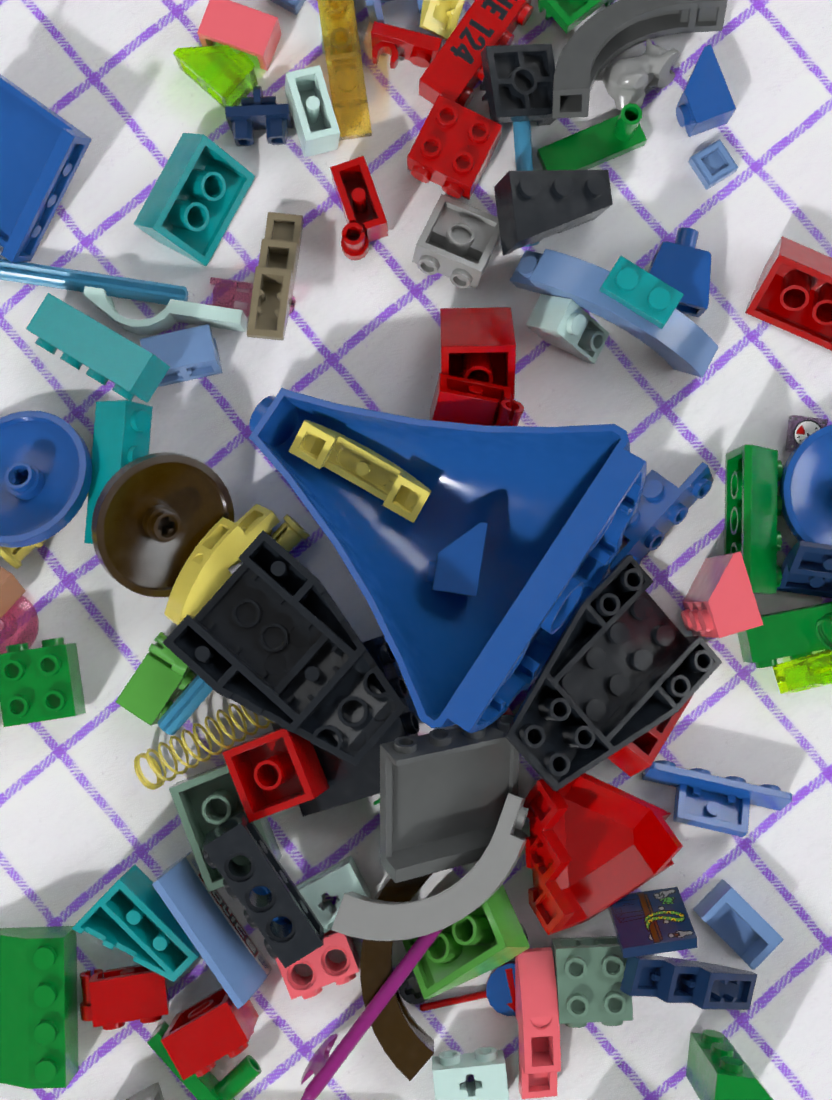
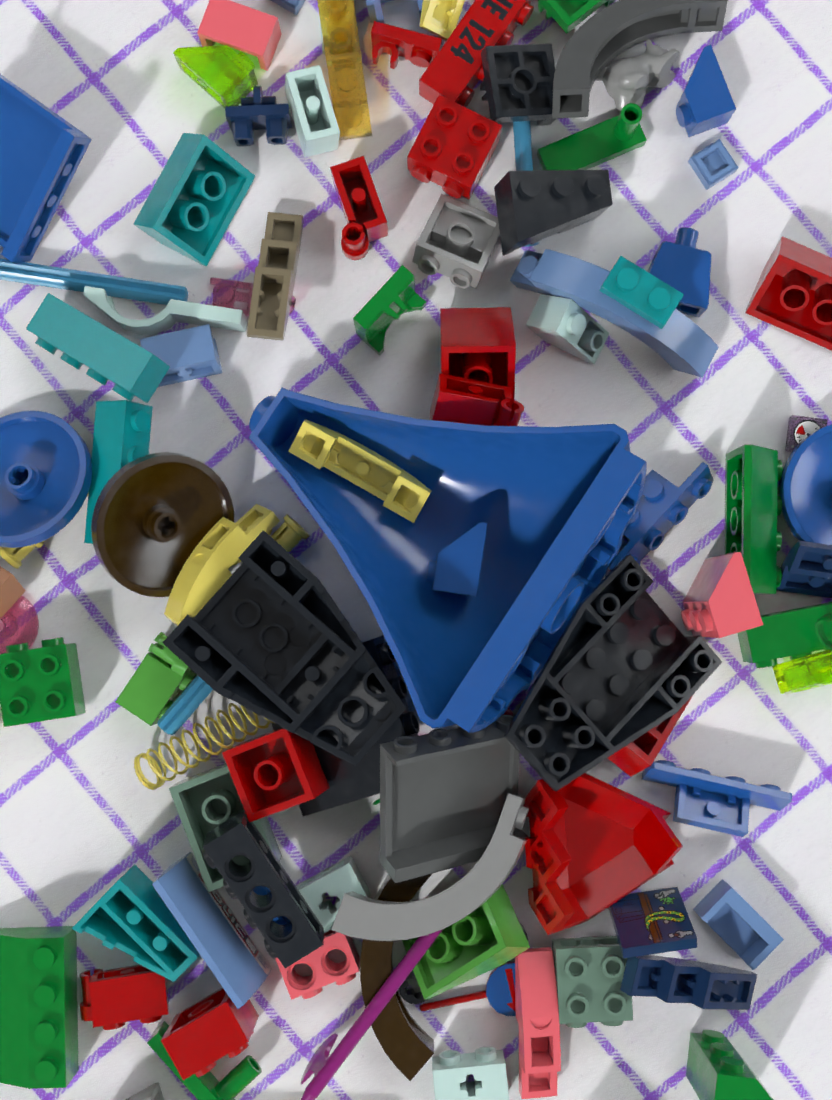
none -> green piece [353,265,426,356]

